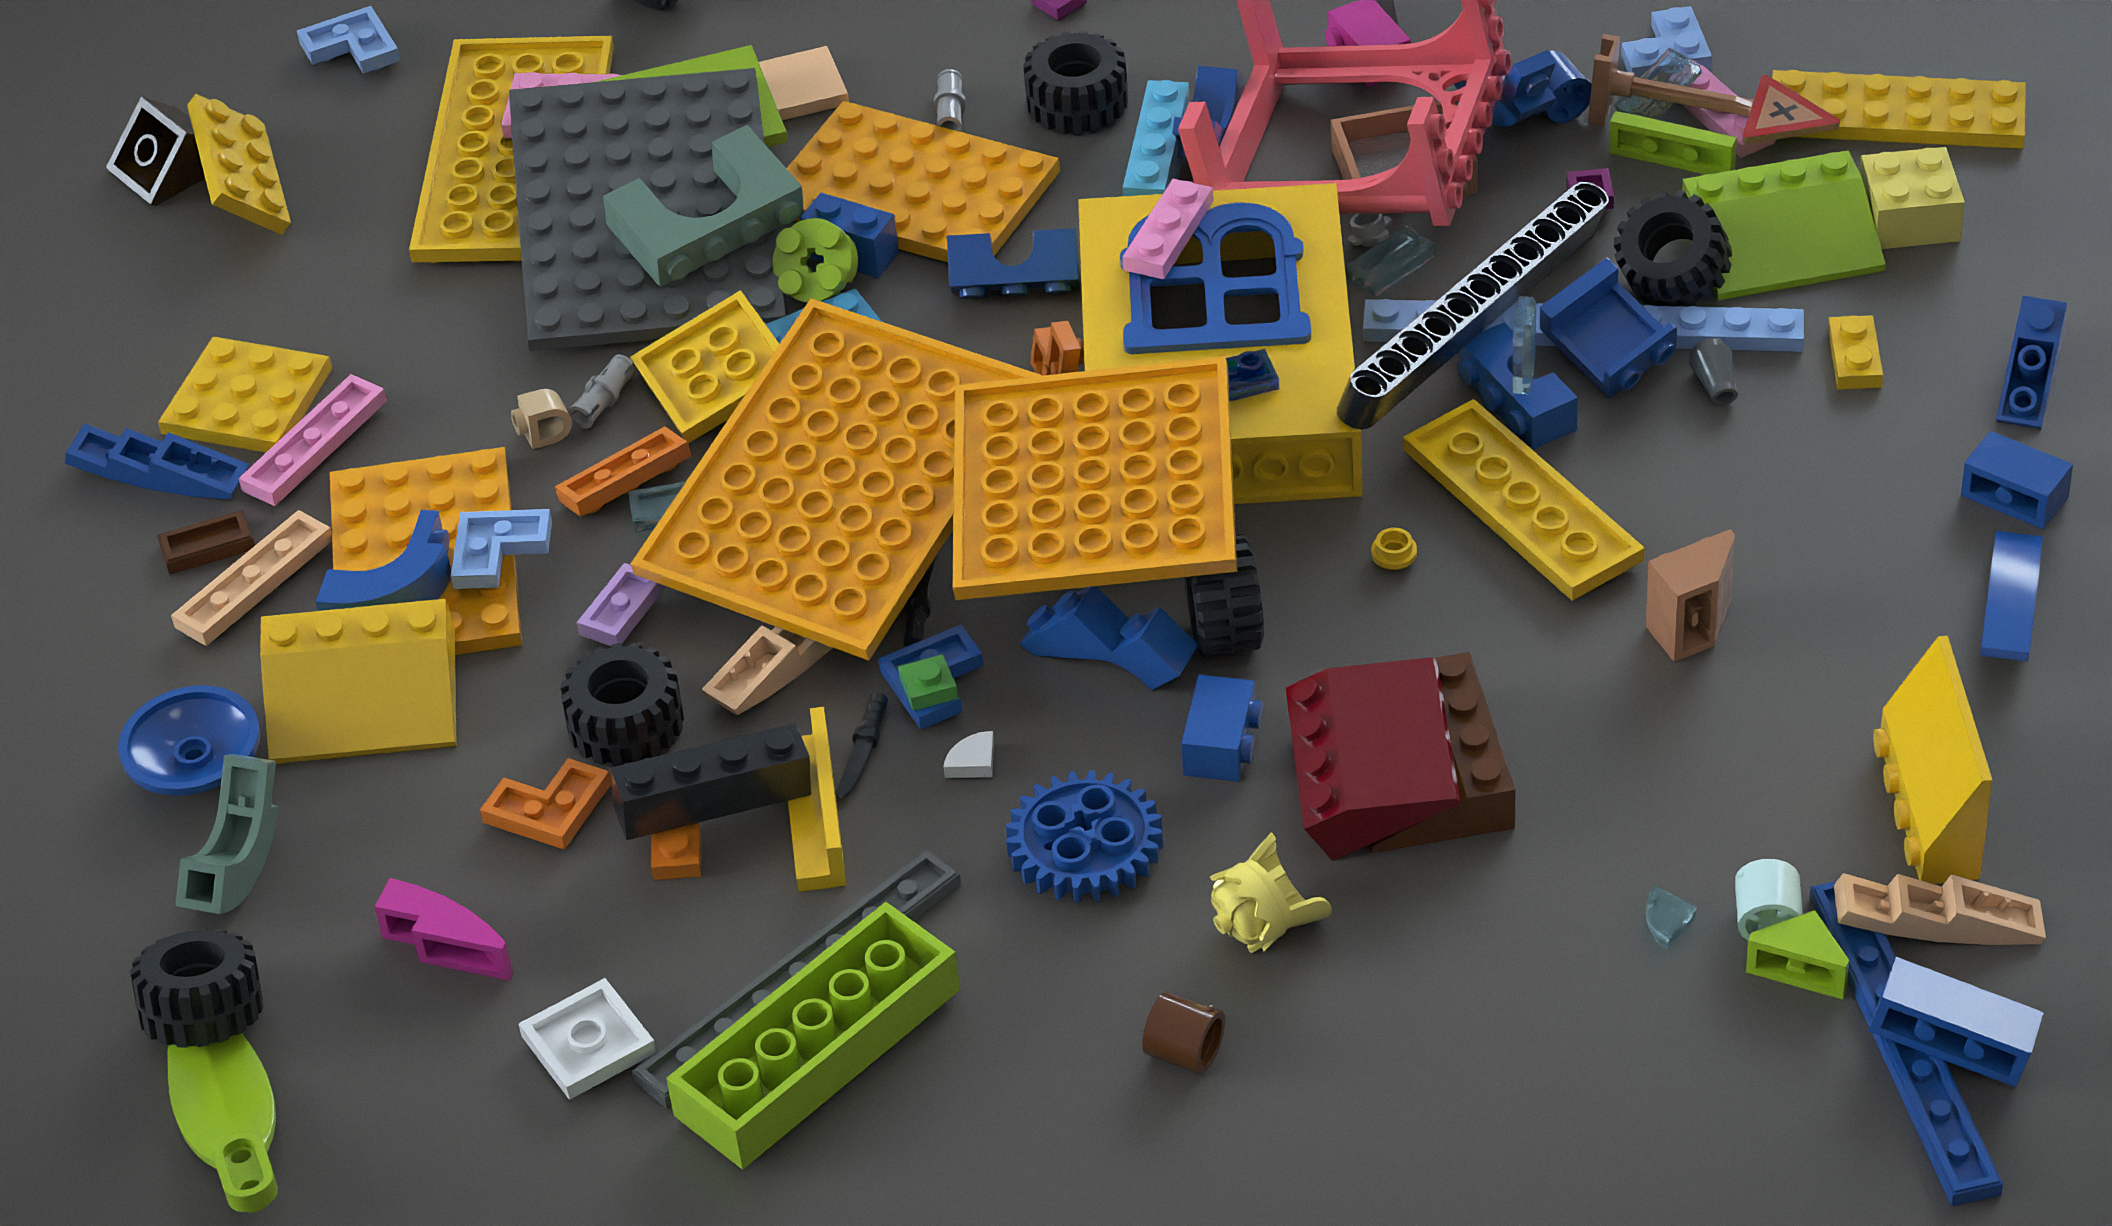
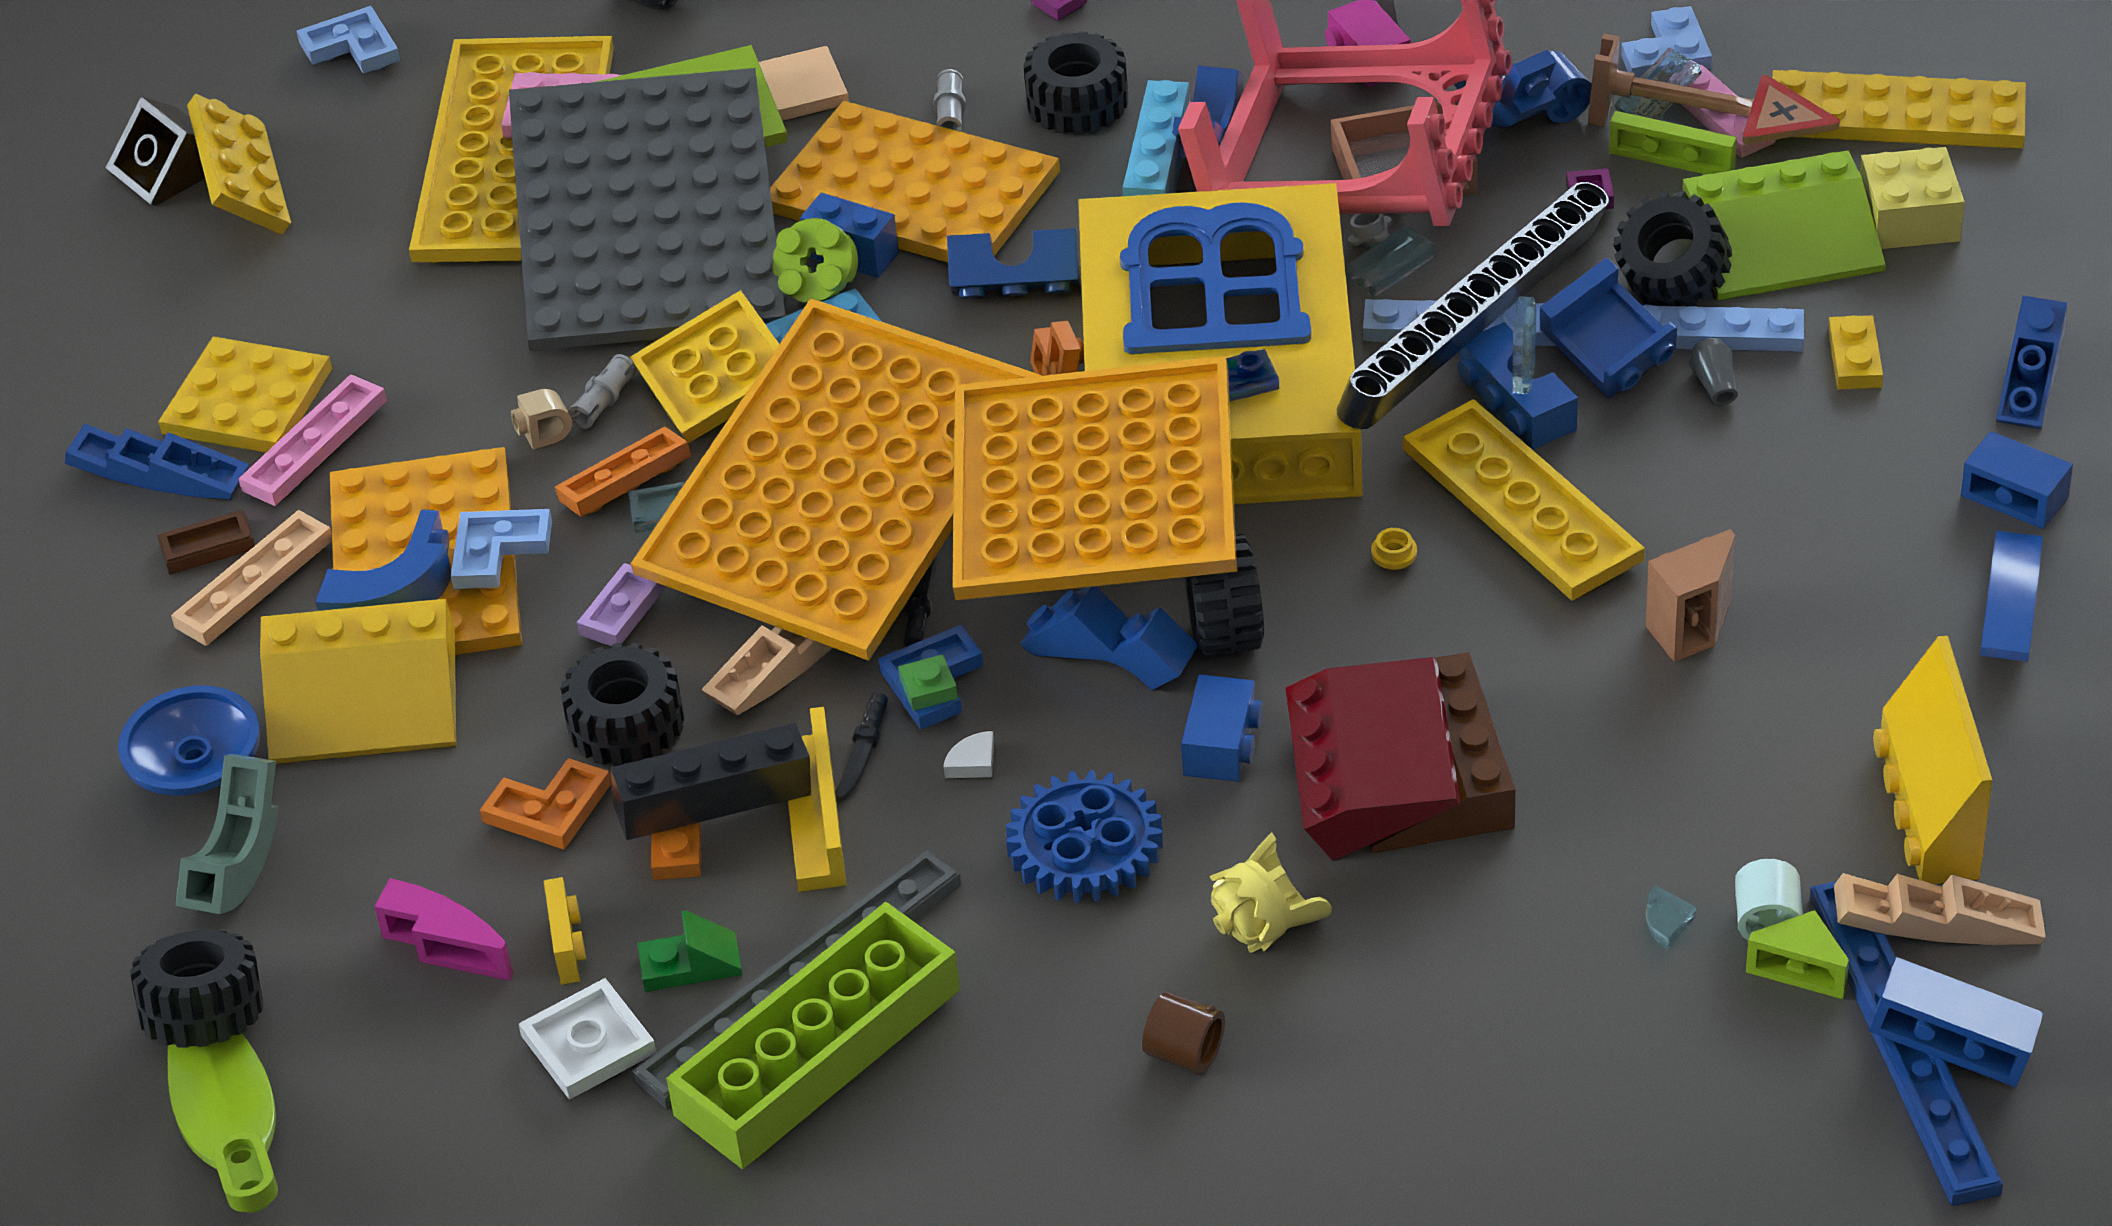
sand green arch [603,125,804,287] -> none
bright pink plate [1123,179,1214,279] -> none
none -> yellow plate [544,877,587,985]
none -> green slope [637,910,742,992]

